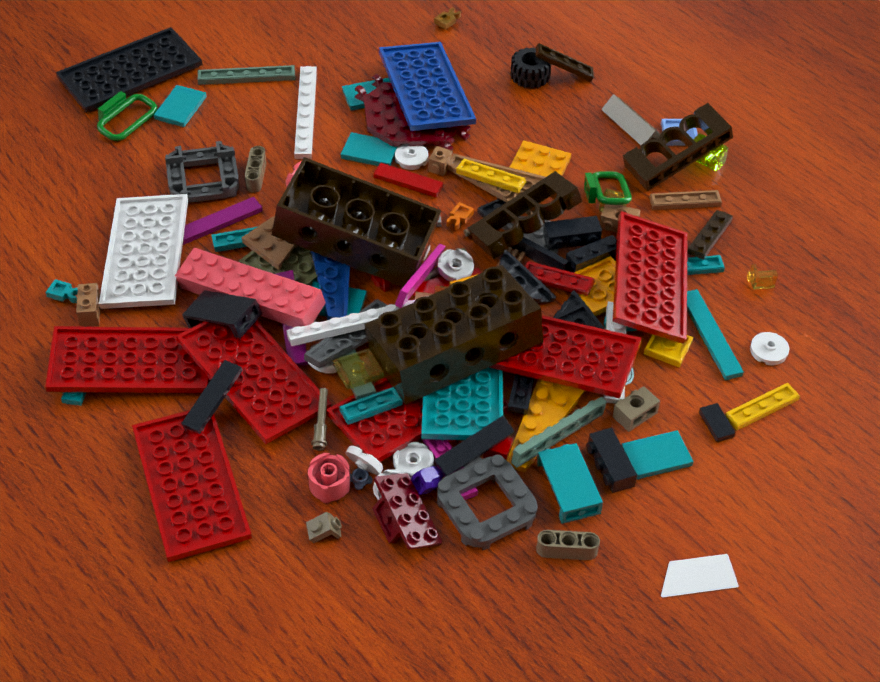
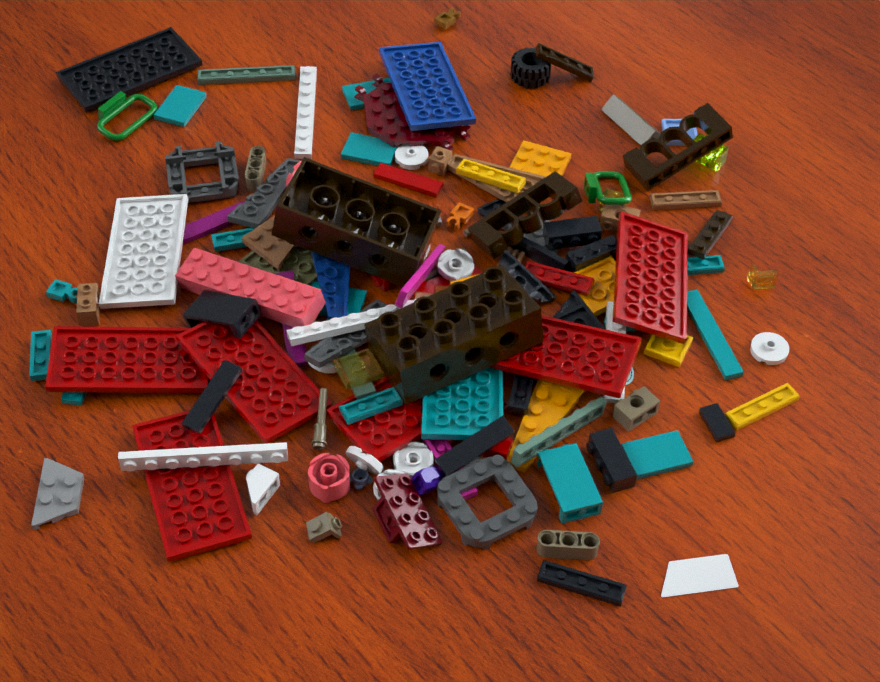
none -> teal plate [29,330,52,381]
none -> light grey wing [31,458,84,530]
none -> white plate [118,442,288,471]
none -> dark grey wing [227,158,300,228]
none -> white slope [246,464,280,515]
none -> black tile [537,560,627,607]

